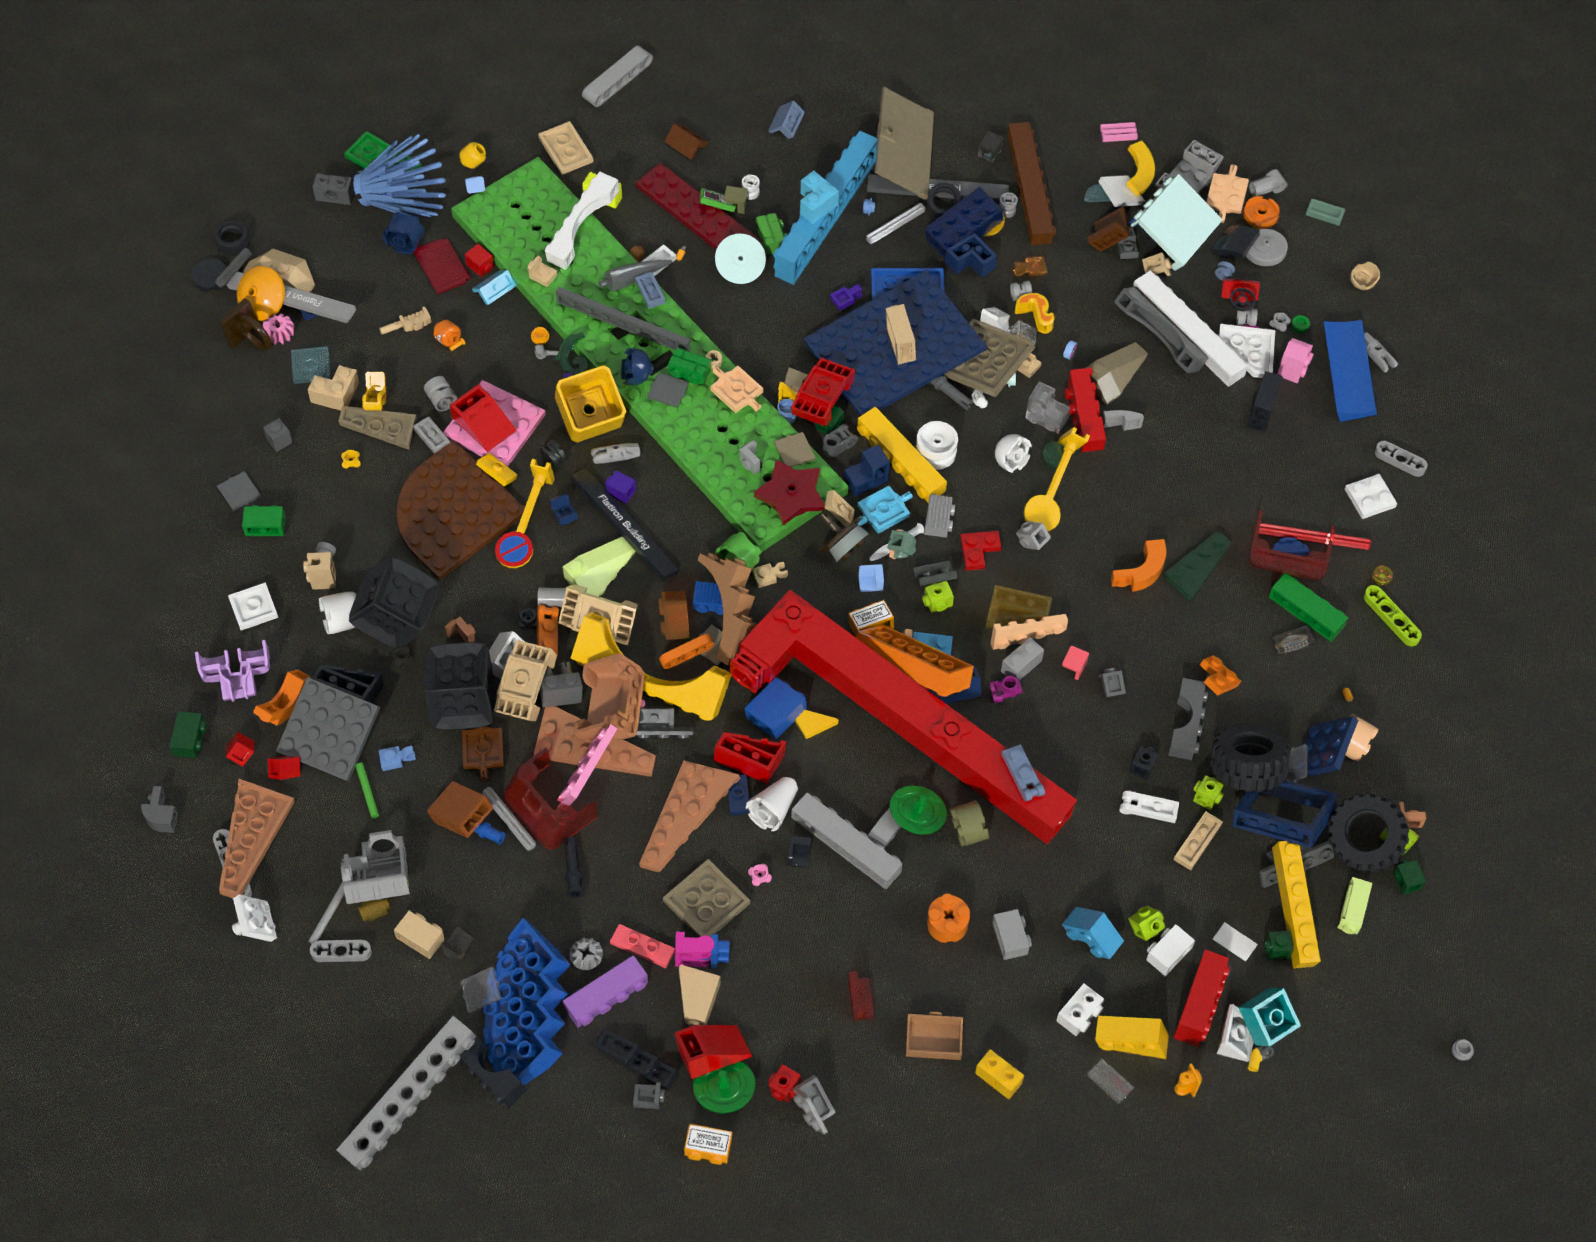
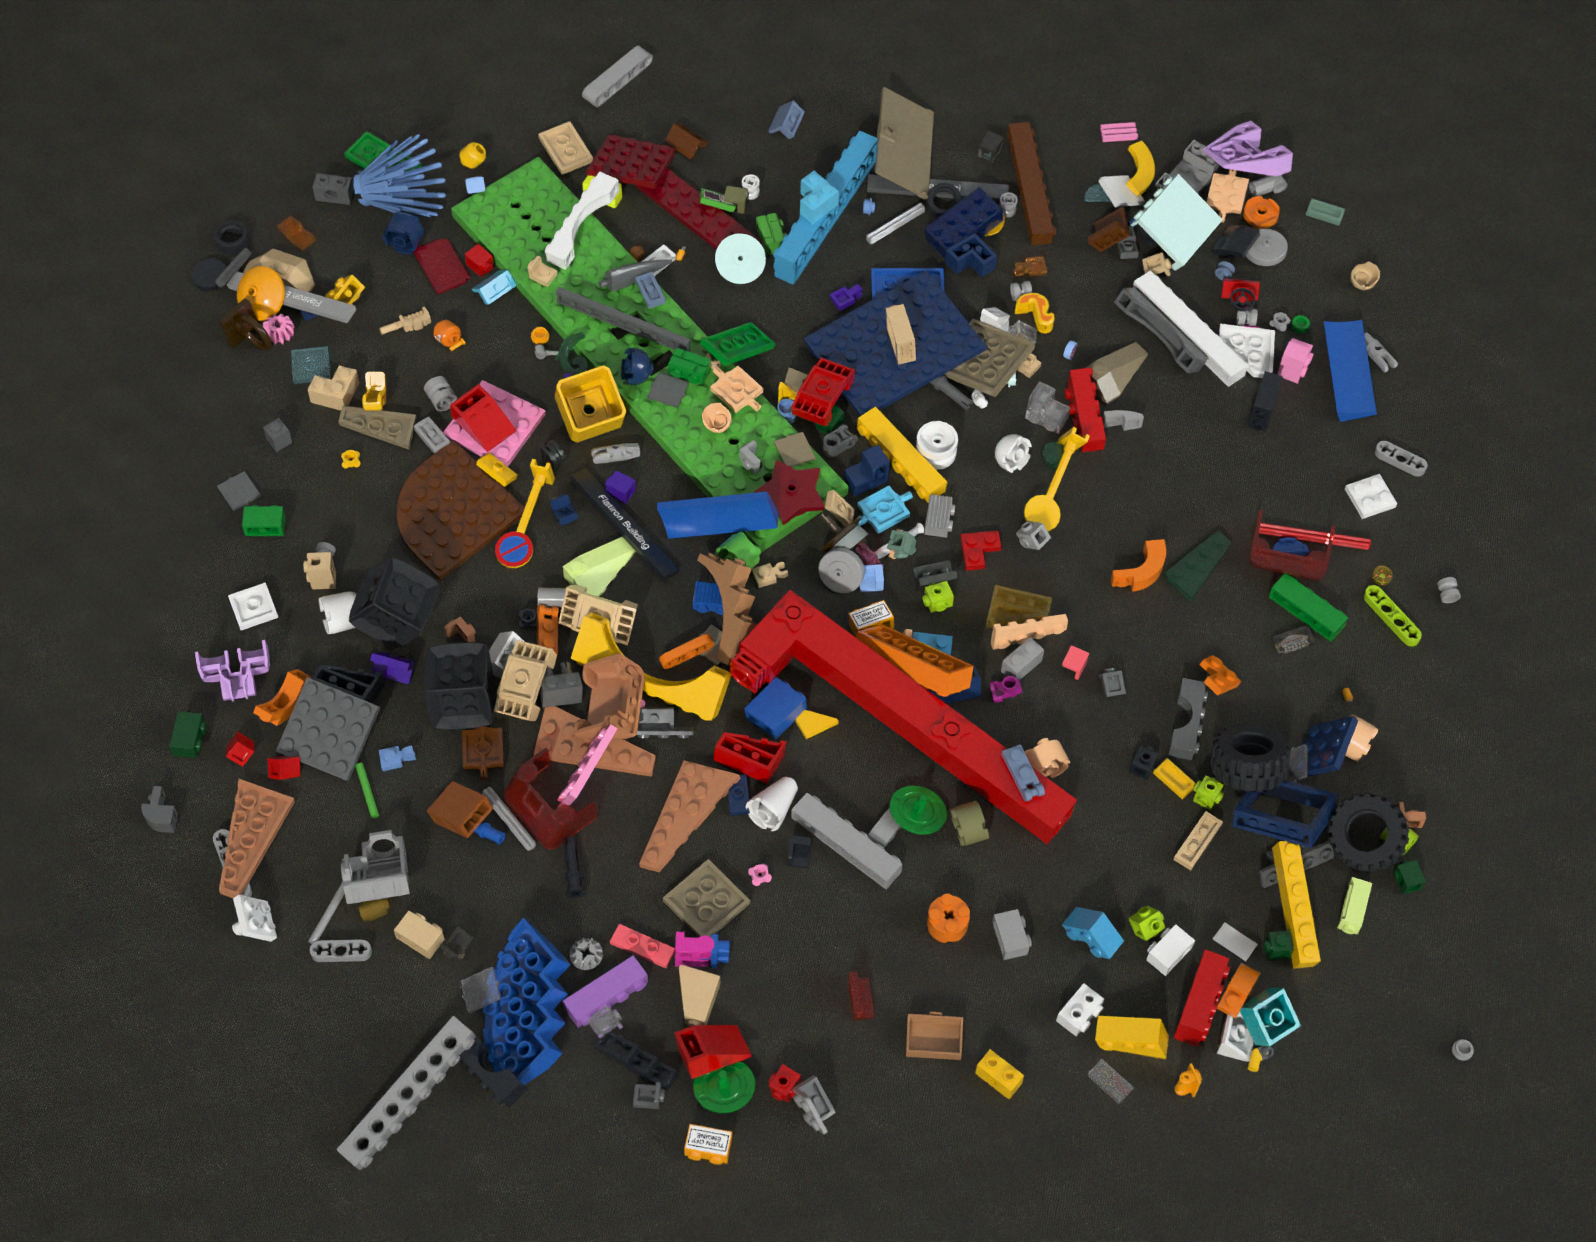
clear orange brick [658,590,689,640] -> none
white plate [1119,791,1179,823] -> none
none -> clear orange slope [277,216,316,251]
none -> yellow brick [325,275,365,305]
none -> dark purple panel [370,651,415,684]
none -> dark red plate [587,135,675,189]
none -> clear bracket [587,1005,623,1038]
none -> blue arch [657,492,779,539]
none -> green tile [700,322,775,366]
none -> light nougat hair [702,403,732,433]
none -> light grey wheel [818,548,865,593]
none -> clear pink pin [856,543,884,568]
none -> light nougat brick [1024,738,1070,778]
none -> yellow tile [1153,758,1196,800]
none -> lavender wedge [1203,121,1293,176]
none -> orange arch [1217,963,1260,1019]
none -> light grey wheel [1437,577,1461,603]

